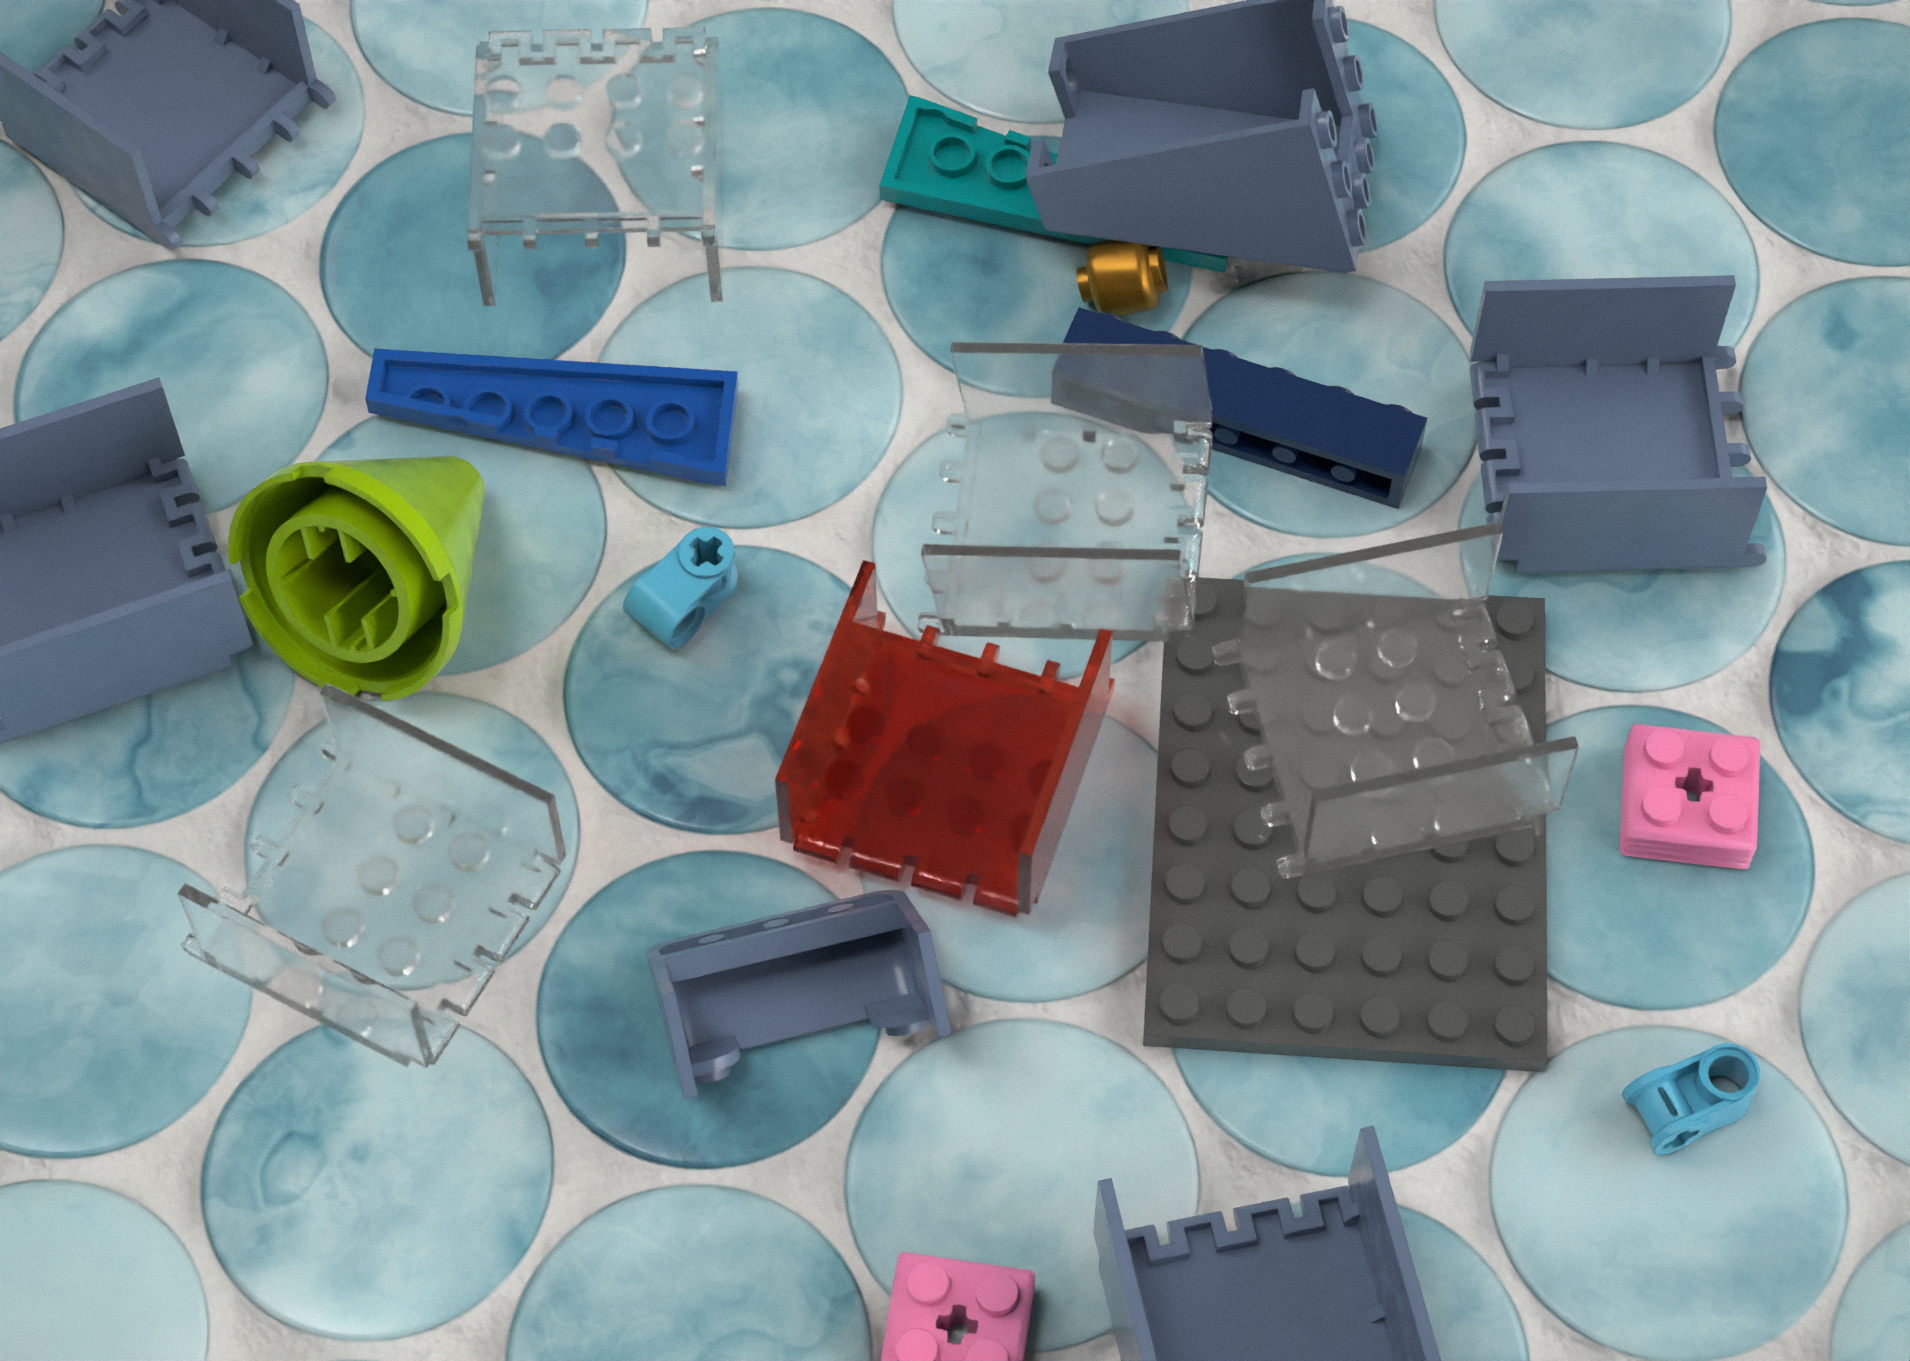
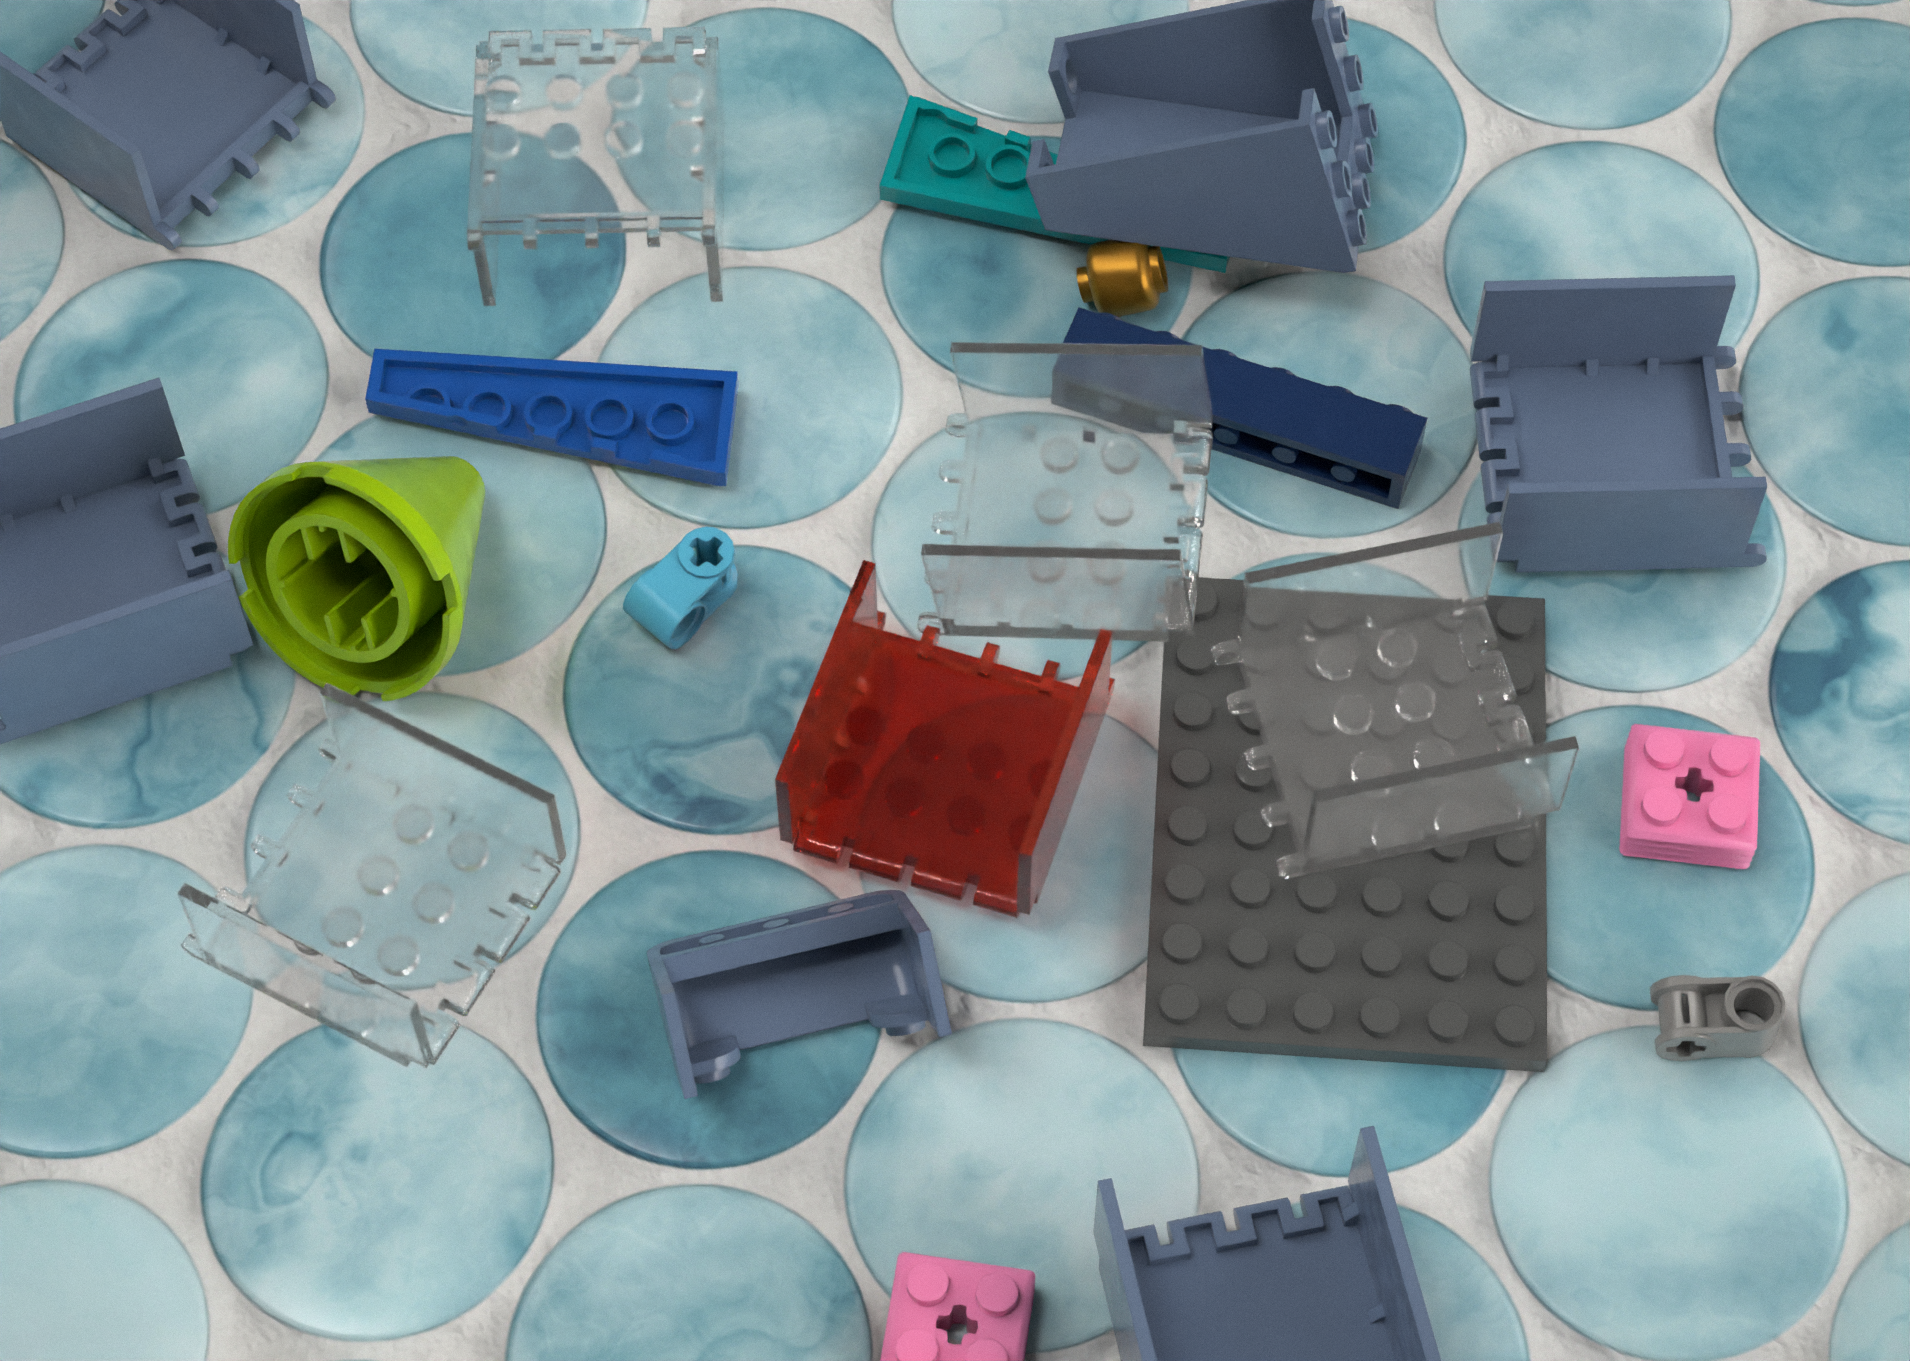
medium azure piece [1622,1043,1760,1155] -> none
none -> light grey piece [1650,975,1785,1061]

